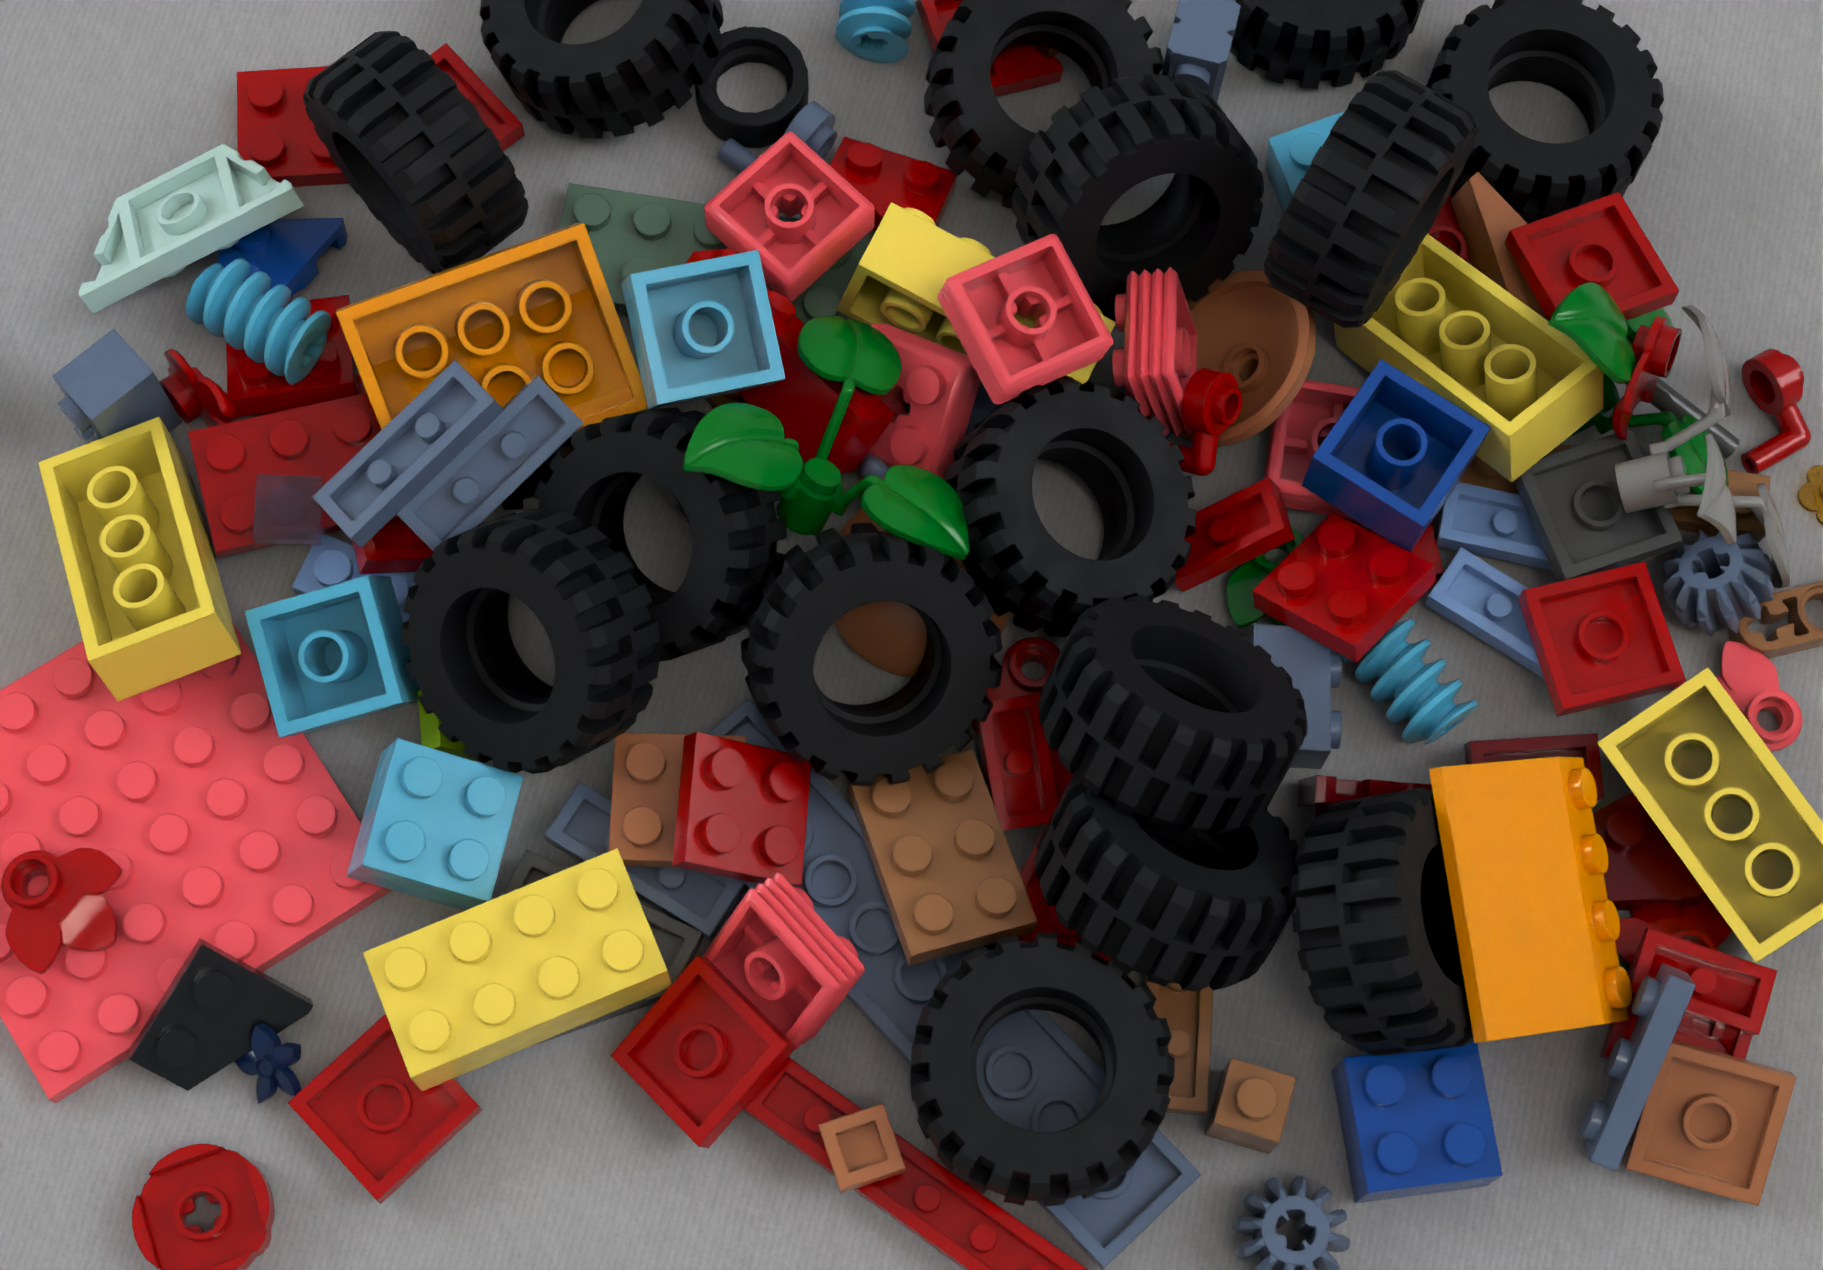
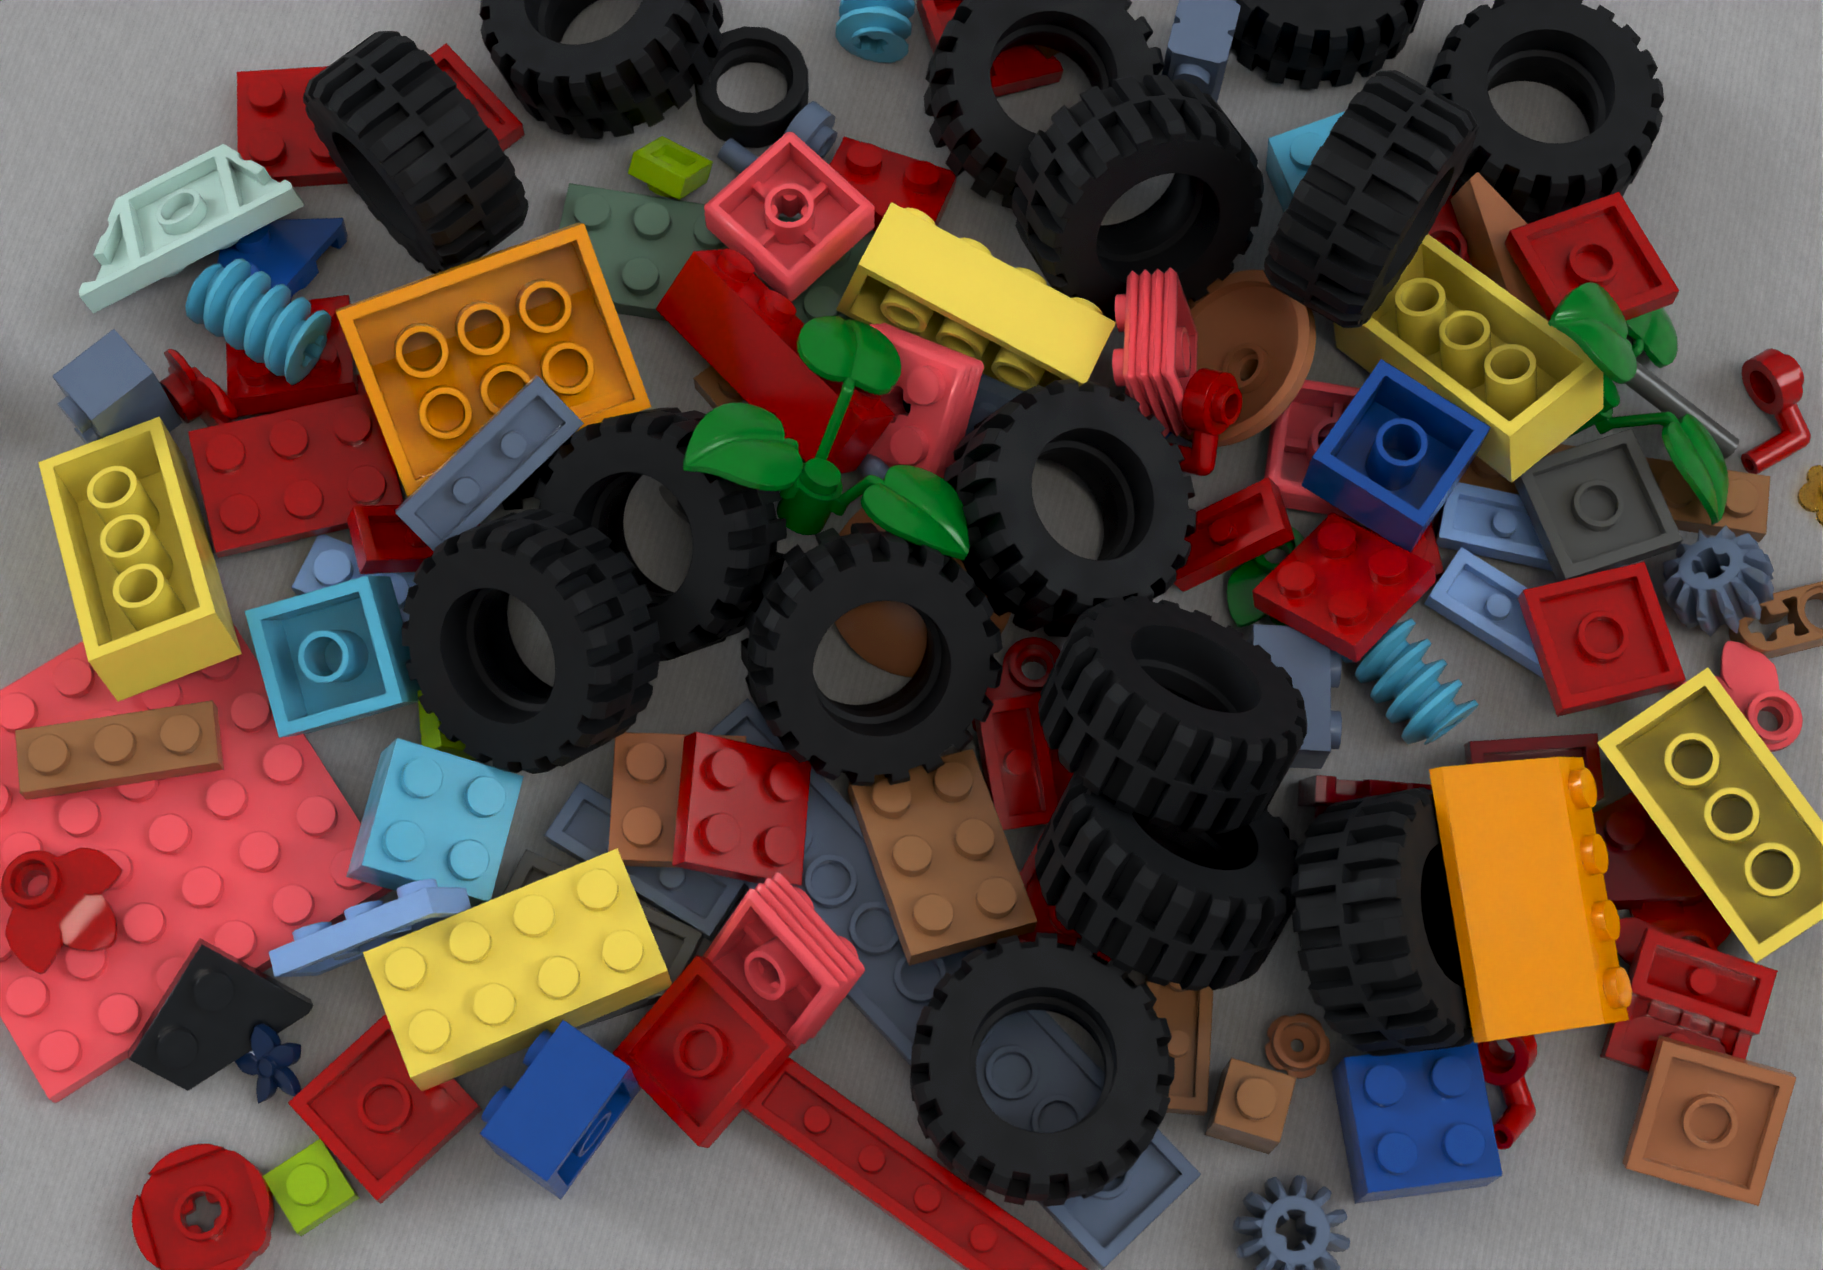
plate [253,474,324,545] -> none
sand blue plate [312,360,504,548] -> none
medium azure brick [621,250,786,410] -> none
nougat plate [819,1103,905,1194] -> none
coral brick [938,234,1113,405] -> none
sand blue plate [1579,963,1696,1171] -> none
red plate [1612,316,1682,441] -> none
light grey plant [1615,305,1790,588] -> none
none -> medium nougat plate [15,700,224,800]
none -> lime plate [263,1139,359,1236]
none -> light blue plate [268,879,471,977]
none -> blue brick [480,1020,640,1200]
none -> lime plate [627,136,713,200]
none -> nougat plate [1265,1013,1330,1079]
none -> red plate [1477,1035,1537,1150]

